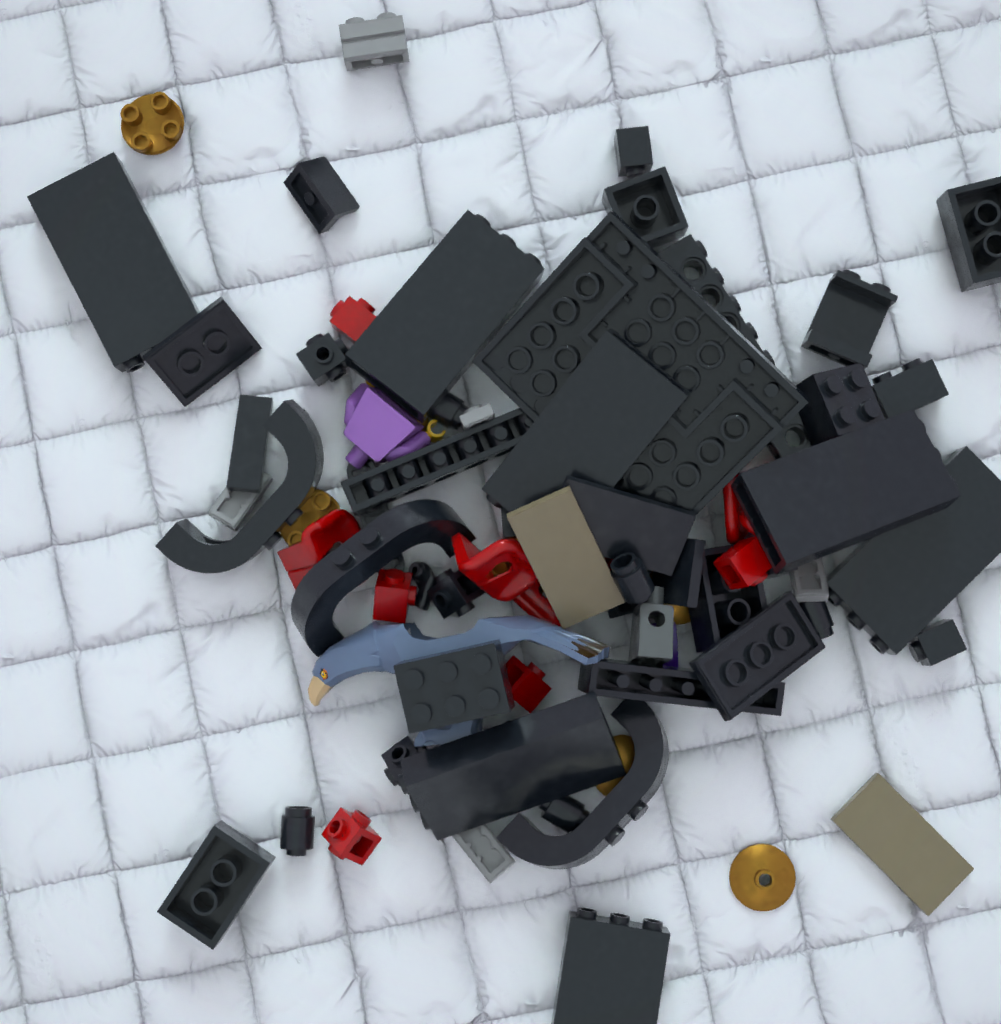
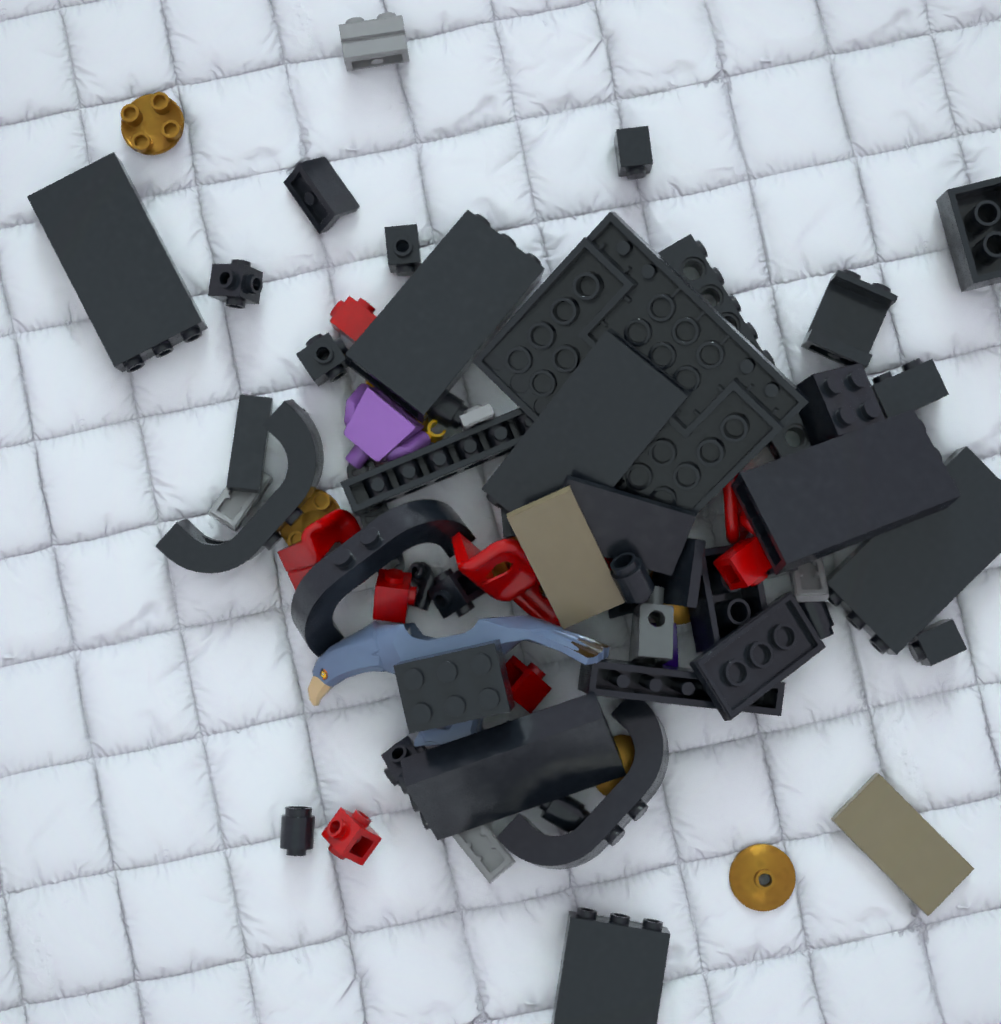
black tile [143,297,262,407] -> none
black brick [157,820,276,950] -> none
black brick [602,166,689,248] -> none
none -> black brick [208,259,263,309]
none -> black brick [384,224,422,276]

